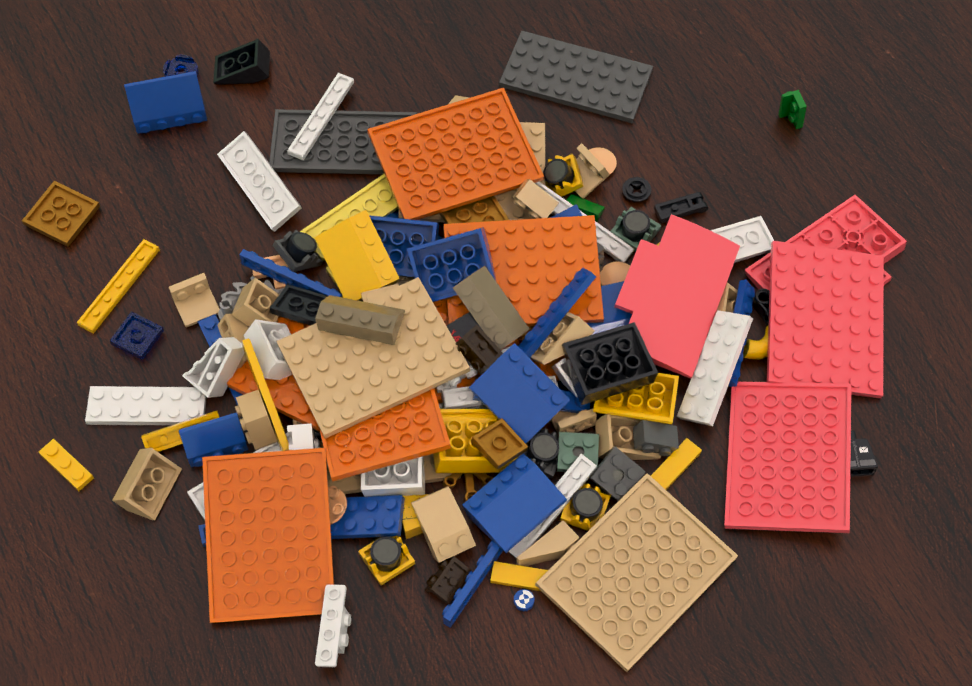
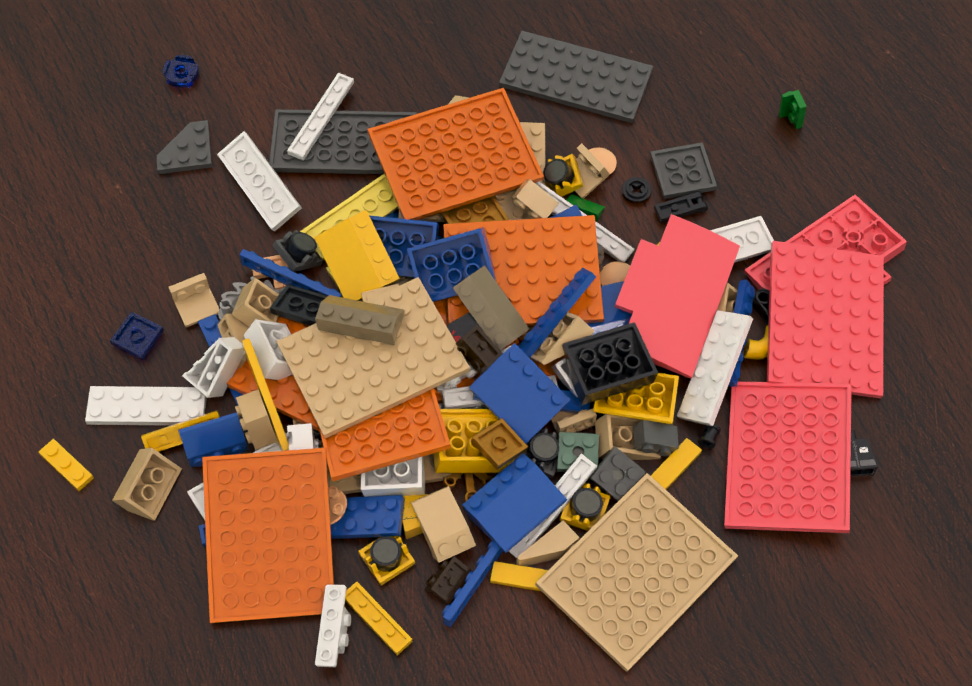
pearl gold plate [22,181,100,247] -> none
yellow tile [77,239,160,334] -> none
blue slope [124,71,207,134] -> none
black slope [213,39,270,85] -> none
blue tile [514,589,535,611] -> none
piece [610,207,661,251] -> none
none -> dark grey plate [156,120,212,174]
none -> yellow plate [345,582,413,656]
none -> dark grey plate [650,142,717,199]
none -> black bush [698,424,721,449]

